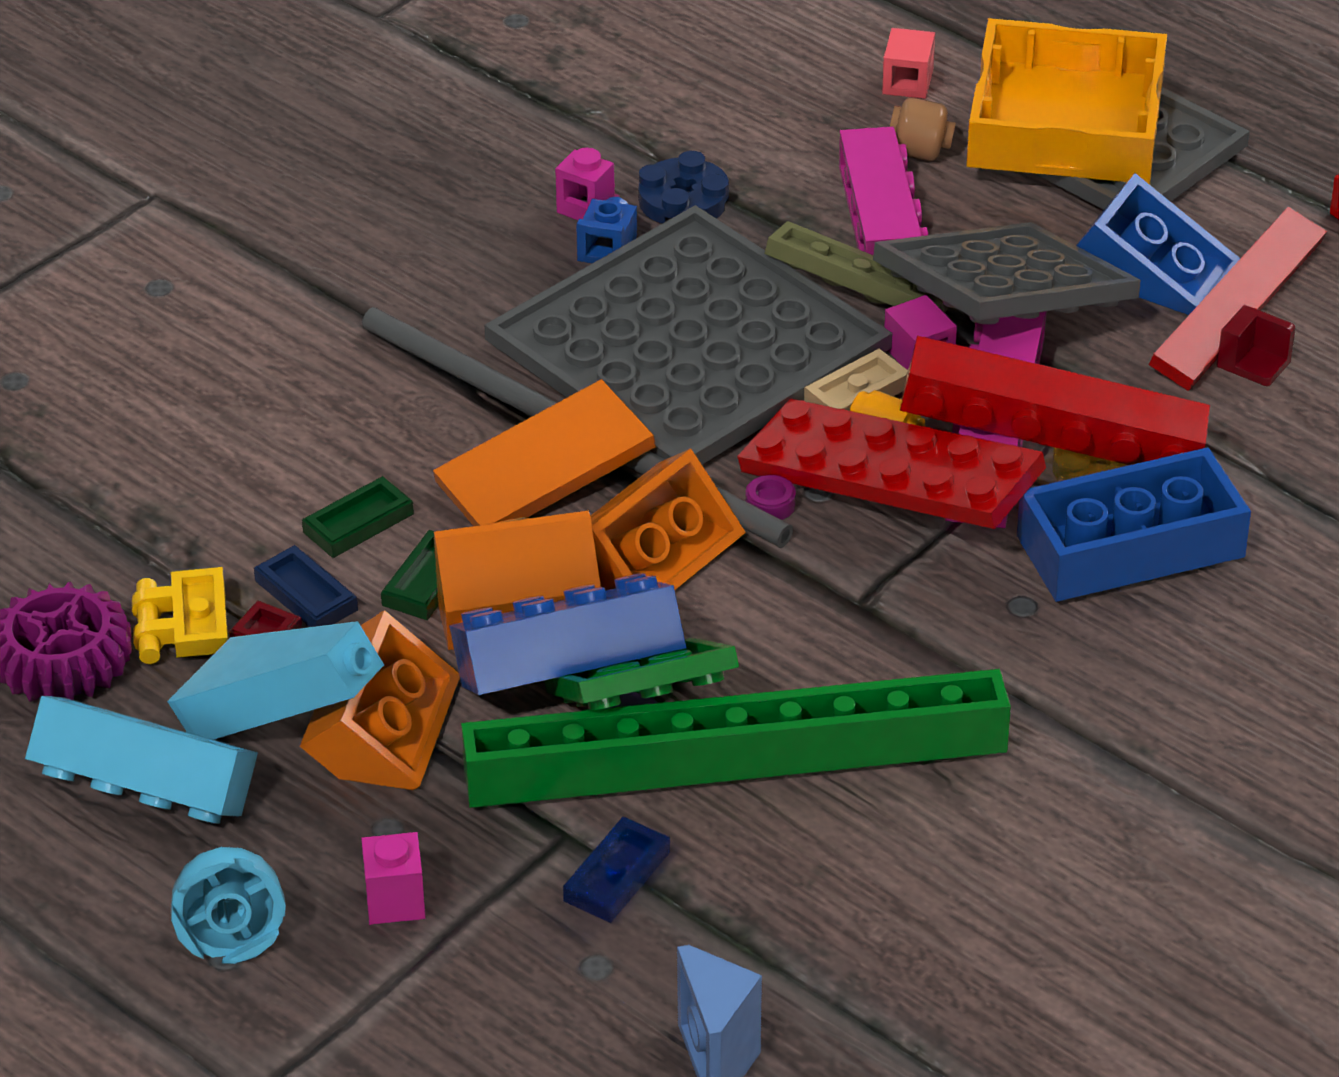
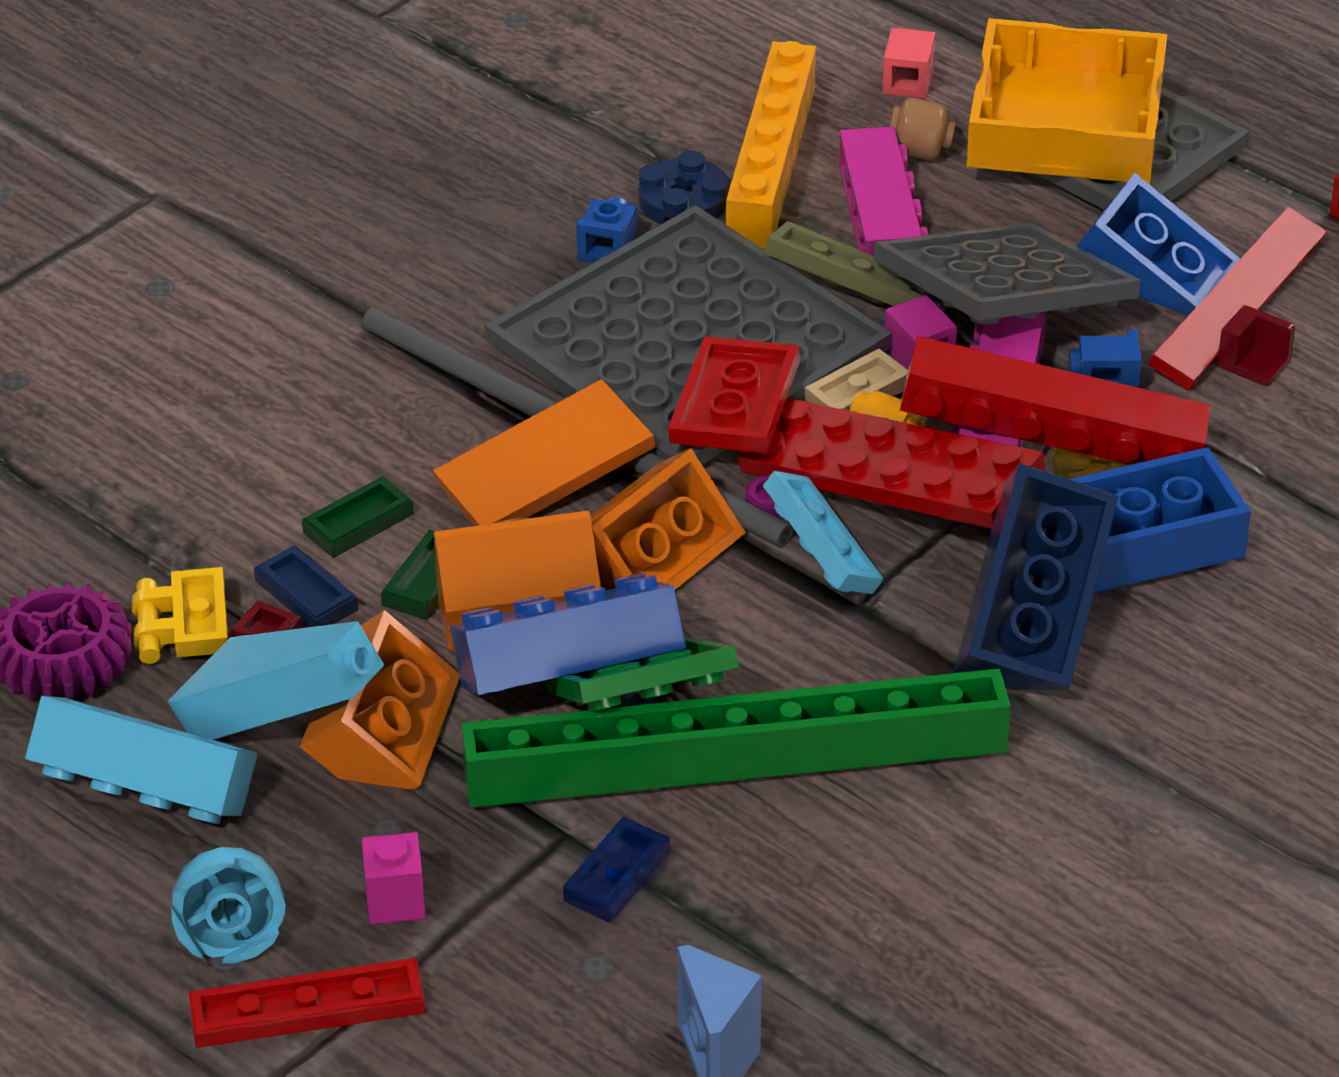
dark pink brick [555,148,620,220] -> none
none -> red tile [188,958,426,1048]
none -> red plate [668,336,800,453]
none -> light orange brick [726,41,816,249]
none -> medium azure plate [763,471,884,594]
none -> dark blue slope [953,463,1119,691]
none -> blue brick [1068,330,1142,388]

